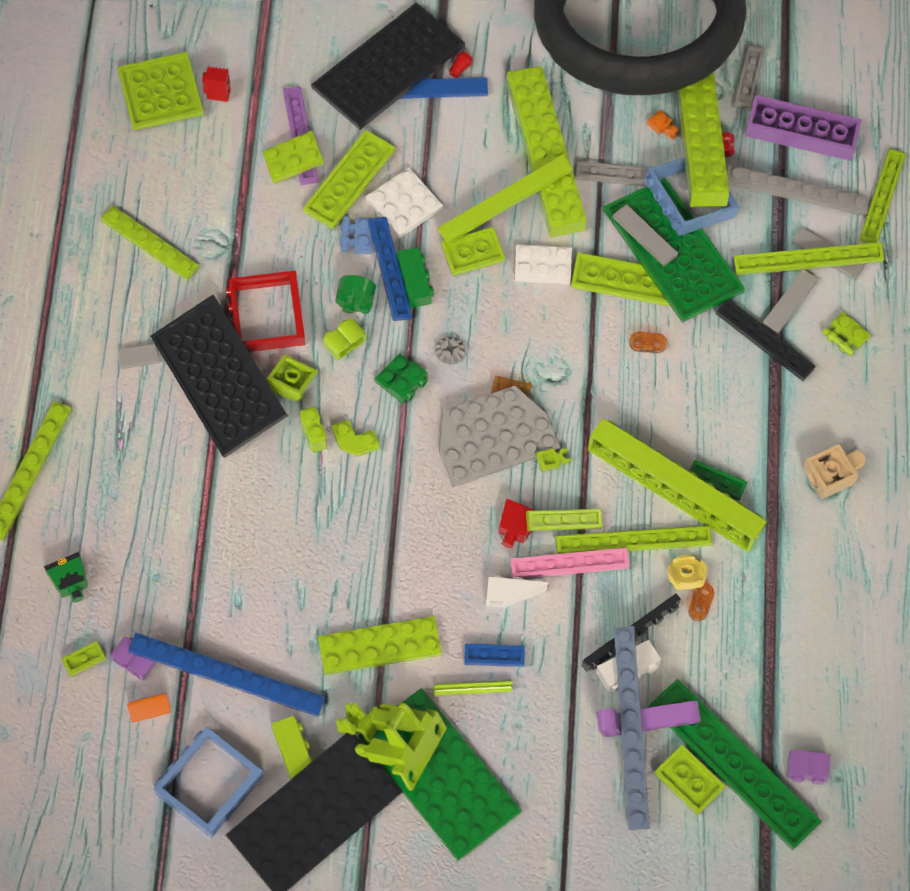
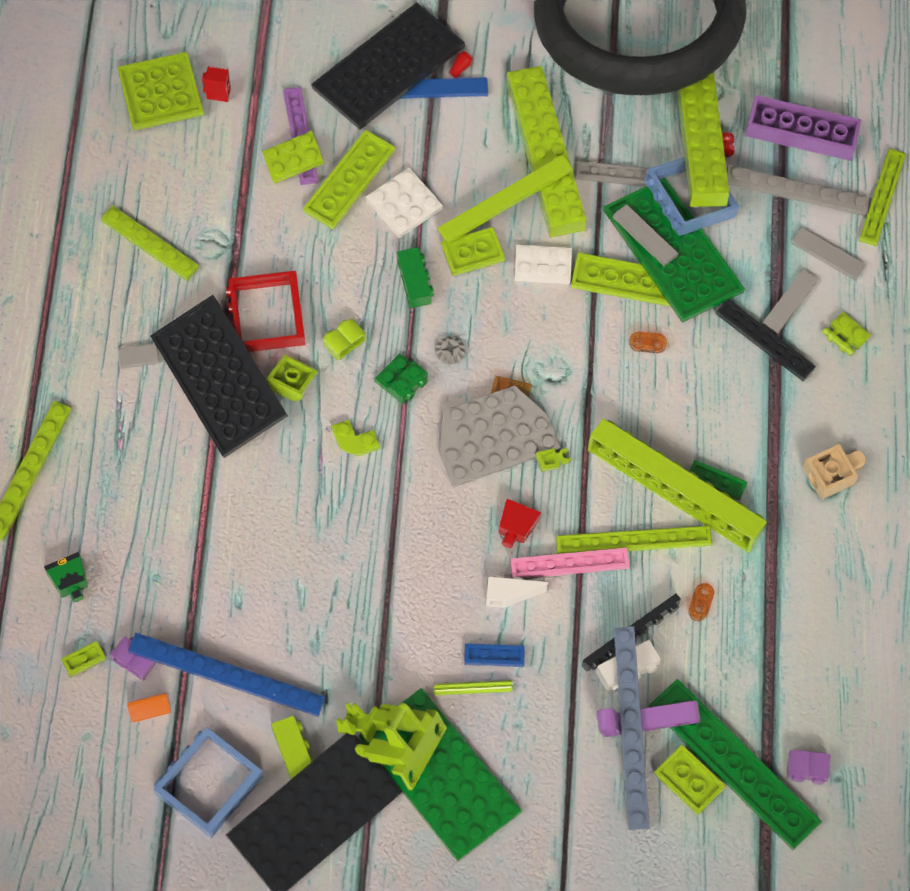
lime brick [300,407,327,453] -> none
lime plate [318,616,442,676] -> none
green piece [335,275,376,314] -> none
medium blue plate [340,217,373,254] -> none
blue tile [368,217,412,321] -> none
lime tile [526,509,603,531] -> none
orange plate [647,110,678,140] -> none
light yellow plate [668,555,707,590] -> none
light grey tile [733,45,765,111] -> none
lime plate [734,242,884,275] -> none

